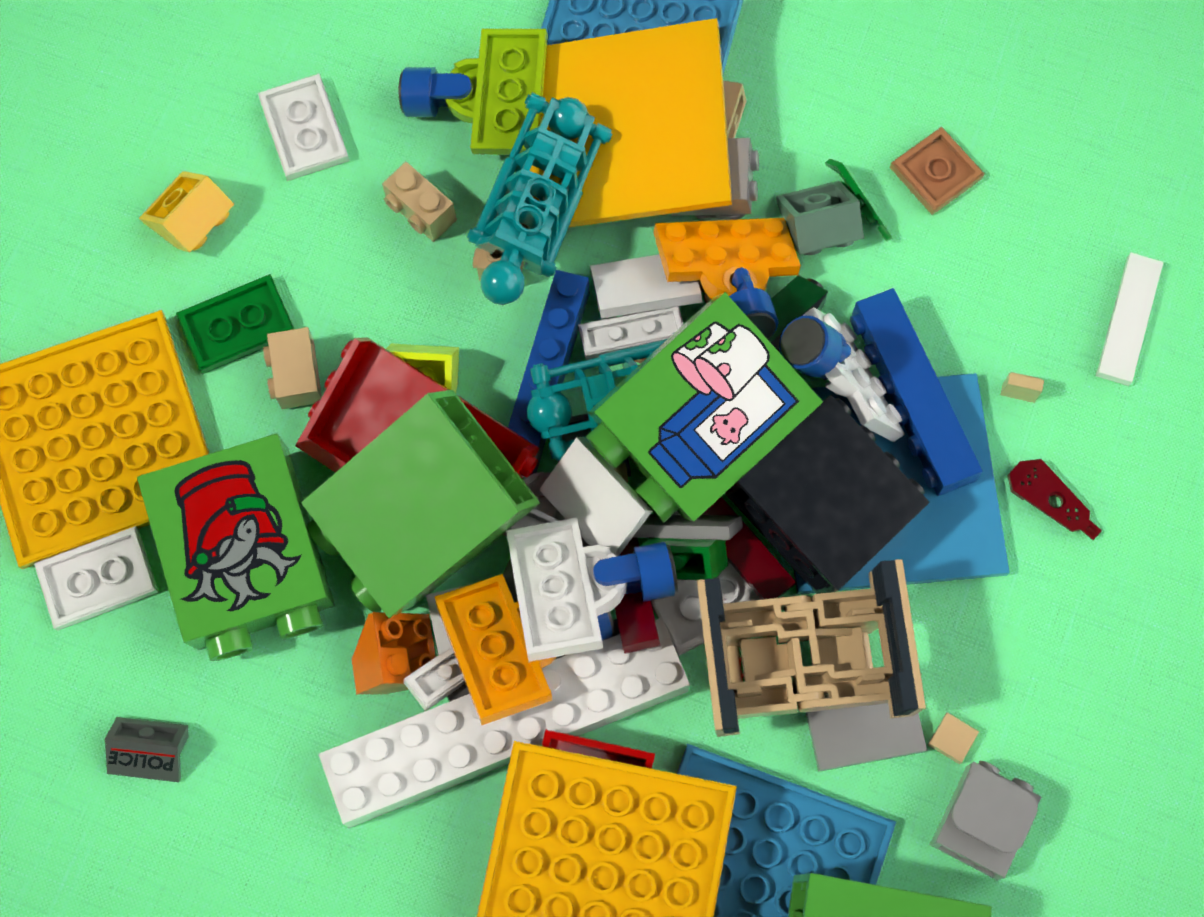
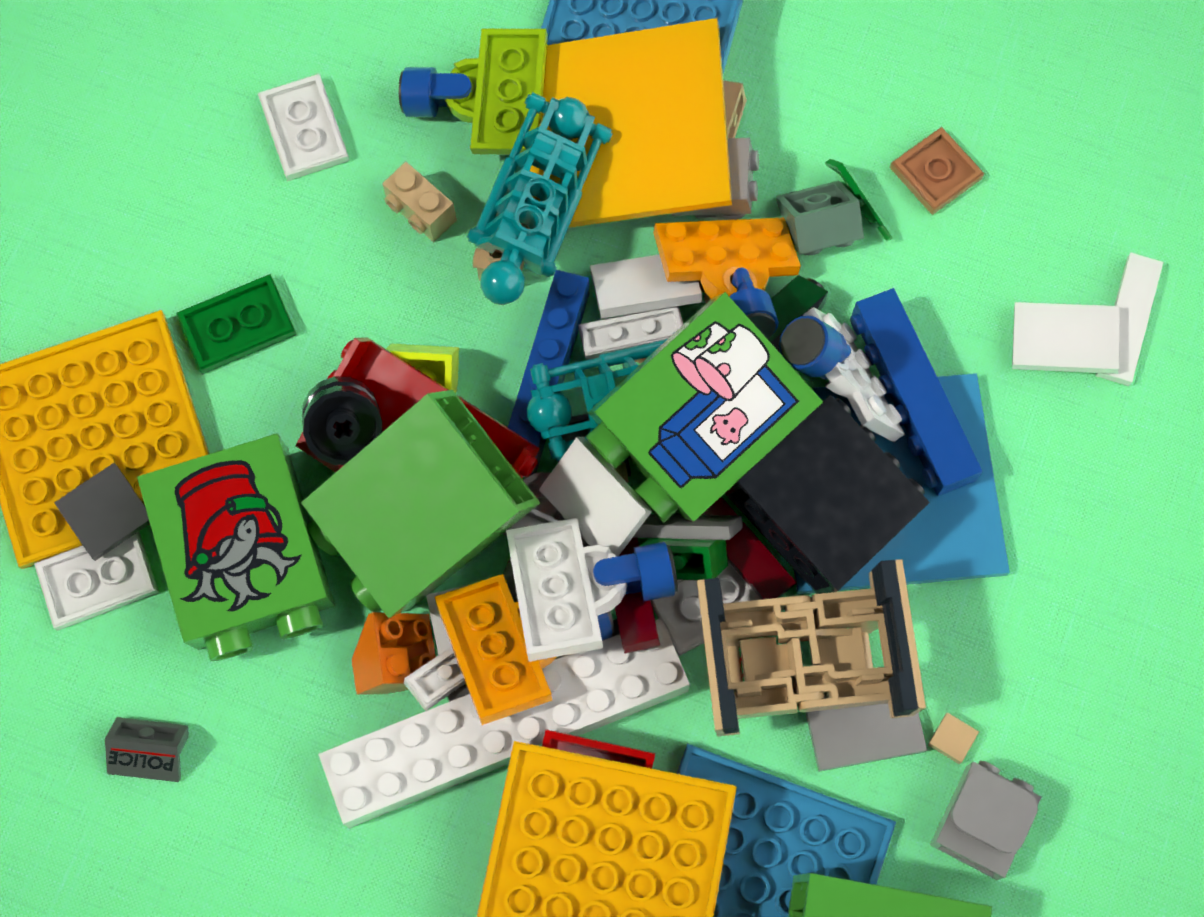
yellow slope [139,171,234,253] -> none
tan brick [263,327,322,409] -> none
tile [1000,372,1044,403] -> none
dark red piece [1008,459,1102,540] -> none
none -> dark grey tile [54,463,150,561]
none -> black wheel [302,376,382,465]
none -> white tile [1012,302,1120,374]

